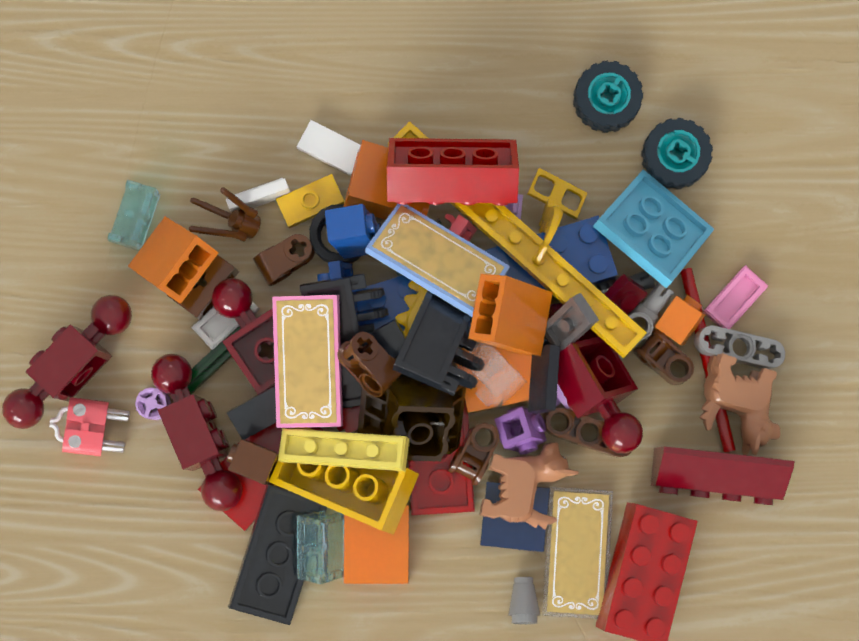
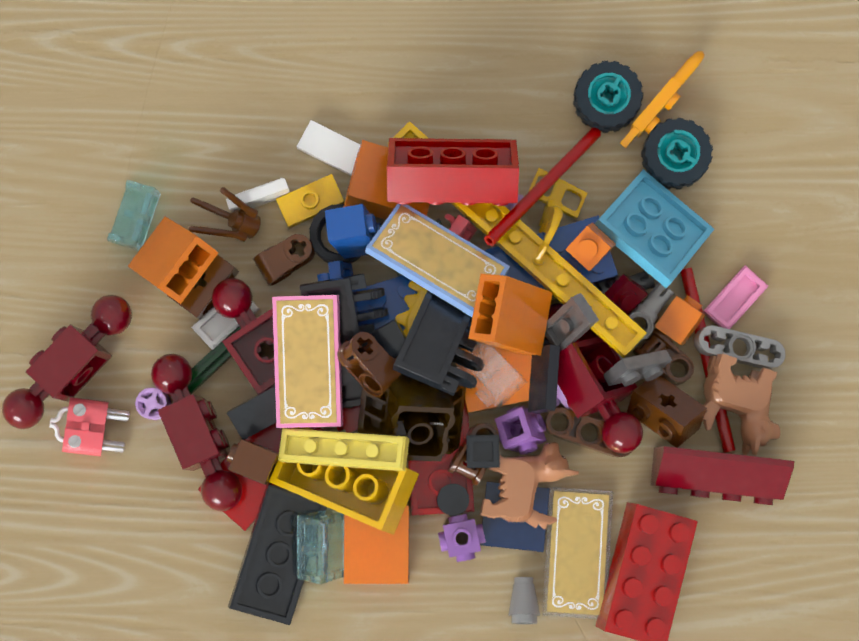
none -> black tile [437,484,469,516]
none -> medium lavender brick [438,514,486,562]
none -> black tile [466,435,500,468]
none -> red piece [484,127,601,246]
none -> orange brick [565,223,616,271]
none -> flat silver plate [603,350,672,386]
none -> light orange plate [620,51,705,148]
none -> reddish brown brick [627,375,707,448]

